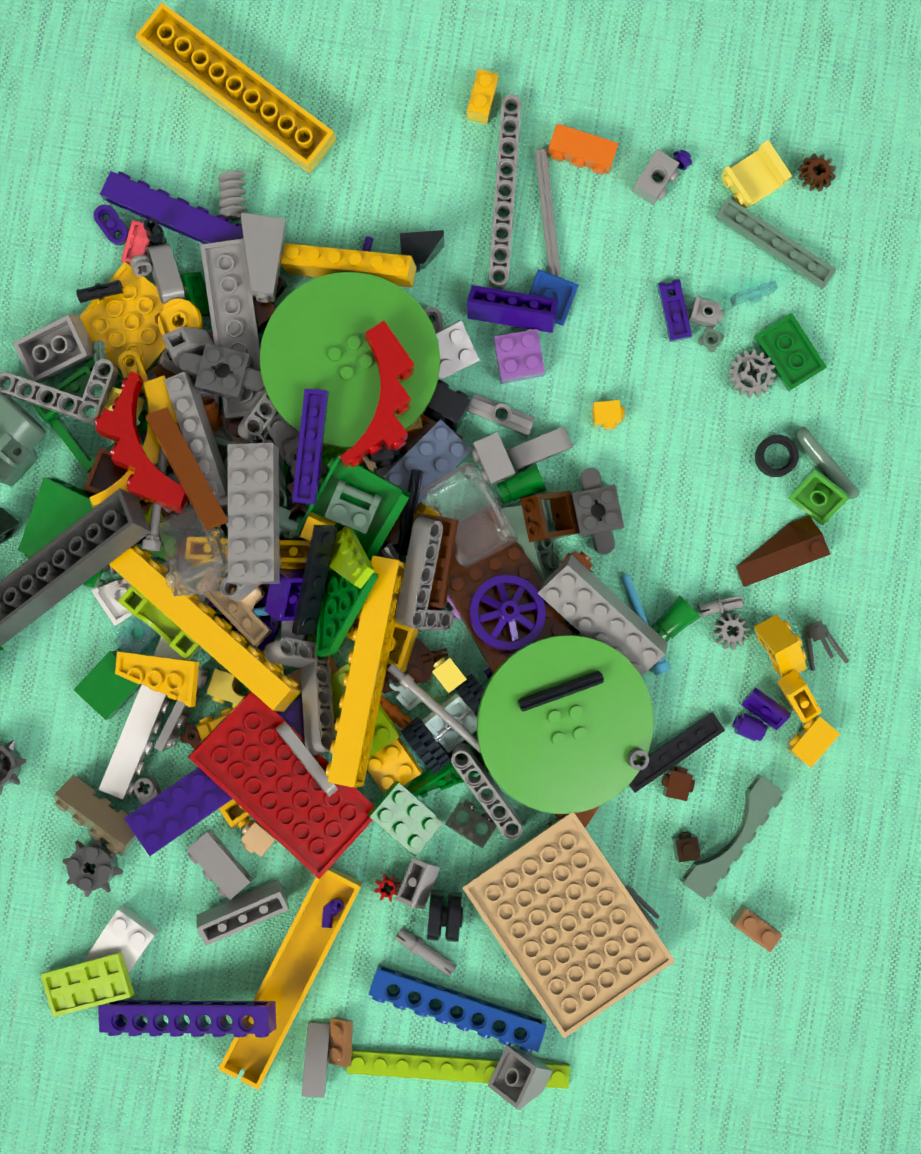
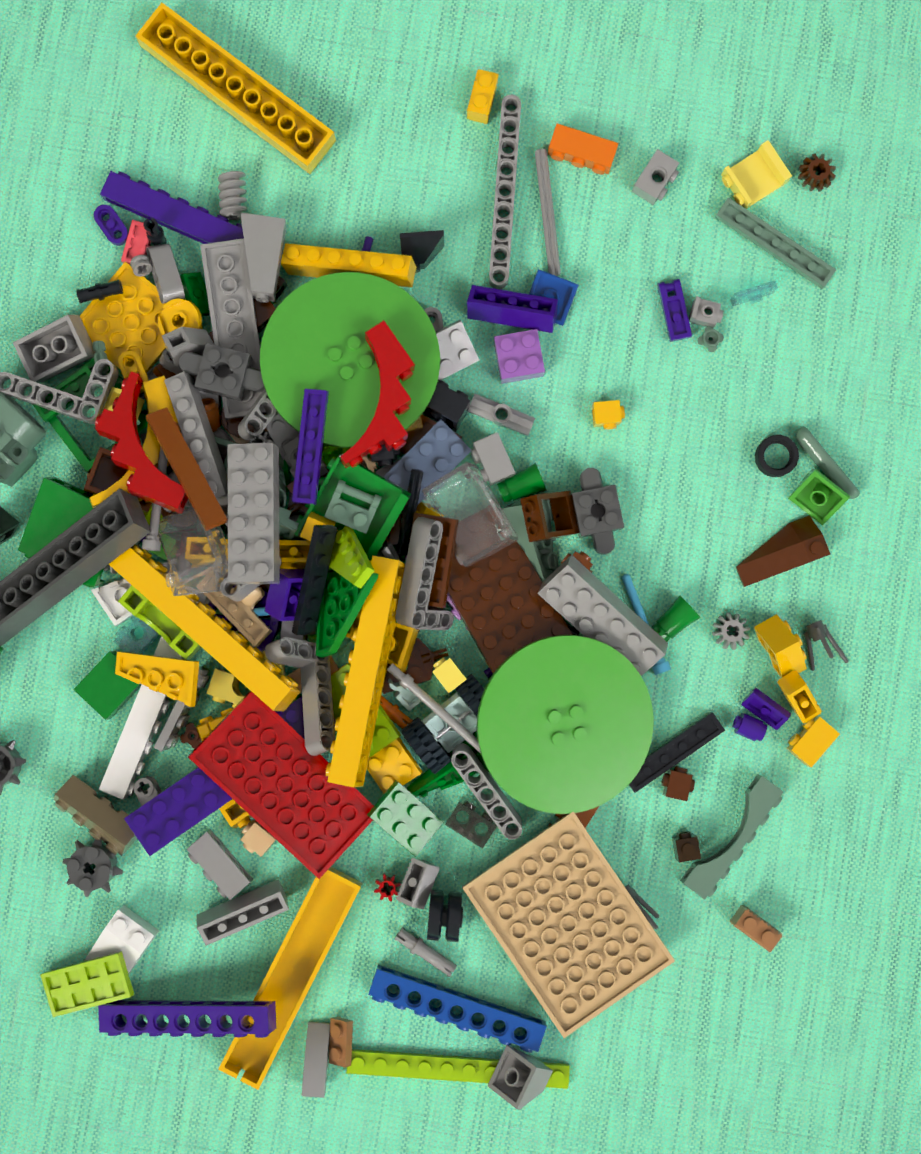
light grey beam [275,721,338,797] -> none
dark purple arm [321,898,344,928] -> none
dark purple wheel [469,575,546,651] -> none
light grey beam [507,427,573,471] -> none
black axle [518,671,604,712] -> none
bush [627,748,649,770] -> none
dark purple plate [673,150,692,170] -> none
light grey axle [698,595,743,617] -> none
light grey gear [727,350,776,398] -> none
green plate [754,313,827,392] -> none

